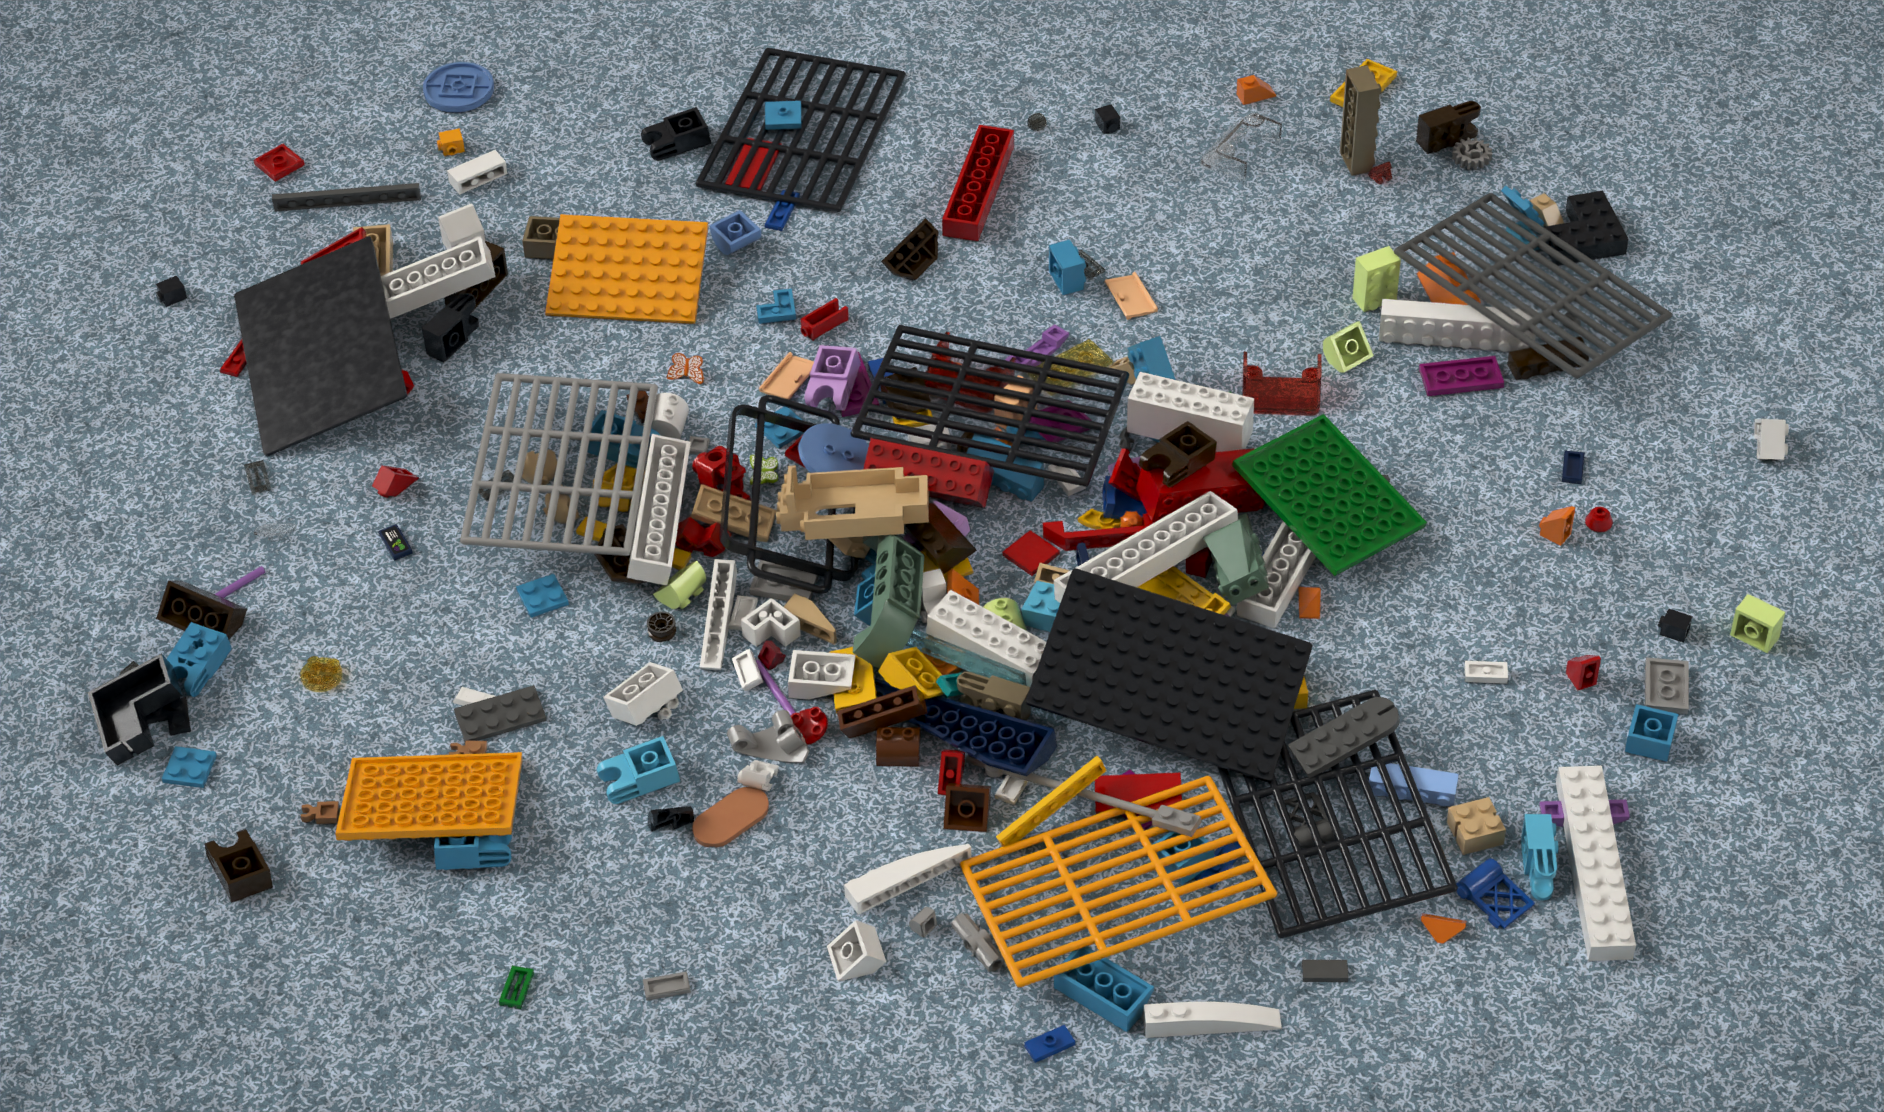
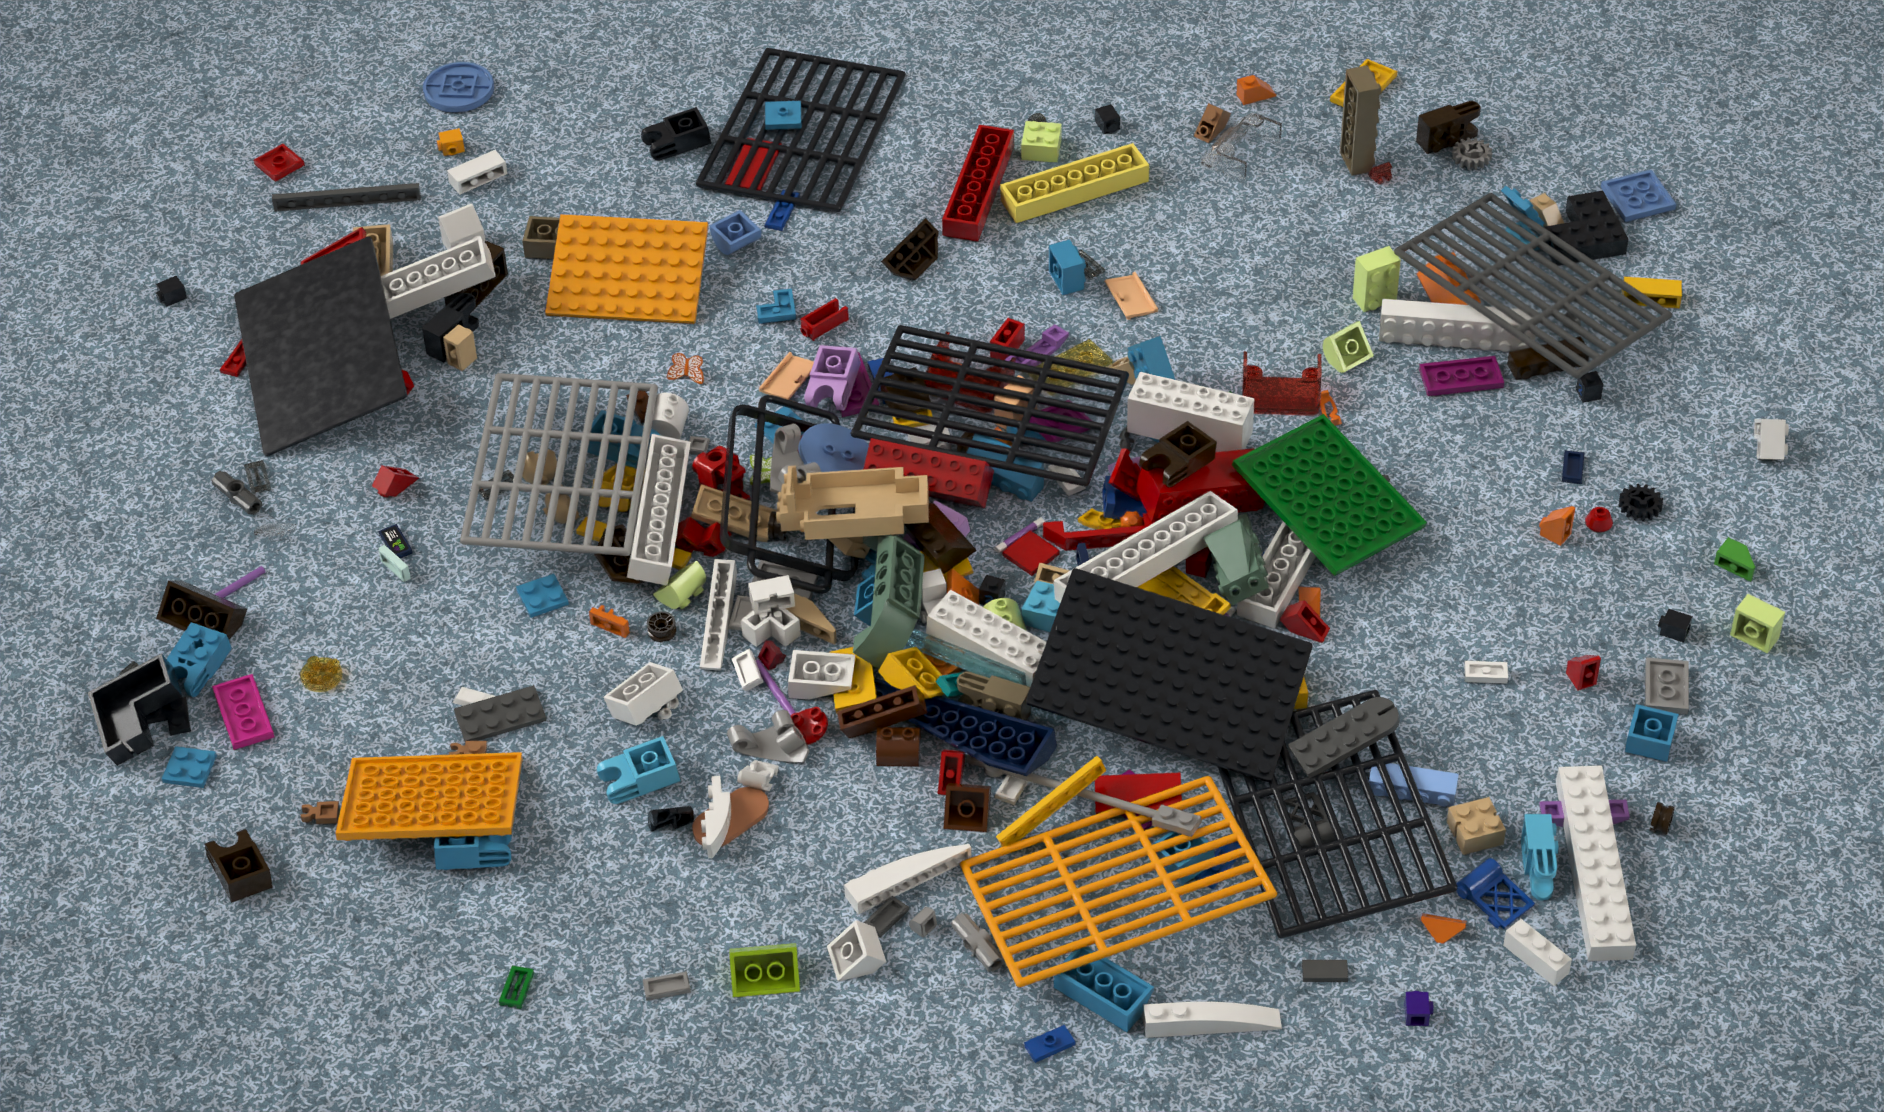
none -> dark grey piece [212,471,262,515]
none -> dark pink plate [212,674,275,750]
none -> light aqua tile [379,545,411,582]
none -> tan brick [443,324,477,371]
none -> orange plate [589,605,630,638]
none -> white slope [701,776,731,859]
none -> lime slope [729,943,800,997]
none -> white brick [748,575,795,615]
none -> dark brown wheel [768,511,787,541]
none -> light grey panel [770,424,821,493]
none -> dark grey tile [864,896,909,938]
none -> black brick [979,575,1005,605]
none -> red brick [990,318,1025,360]
none -> medium lavender bar [994,517,1045,553]
none -> light yellow brick [1000,143,1149,223]
none -> yellowish green brick [1021,121,1062,162]
none -> medium nougat slope [1194,103,1231,143]
none -> red slope [1280,600,1330,643]
none -> orange helmet [1320,390,1342,426]
none -> dark purple brick [1404,991,1434,1026]
none -> white brick [1503,919,1572,986]
none -> black brick [1576,371,1604,403]
none -> medium blue plate [1601,169,1676,222]
none -> black gear [1618,483,1663,522]
none -> yellow brick [1622,276,1682,309]
none -> dark brown wheel [1649,802,1675,836]
none -> bright green slope [1714,537,1755,582]

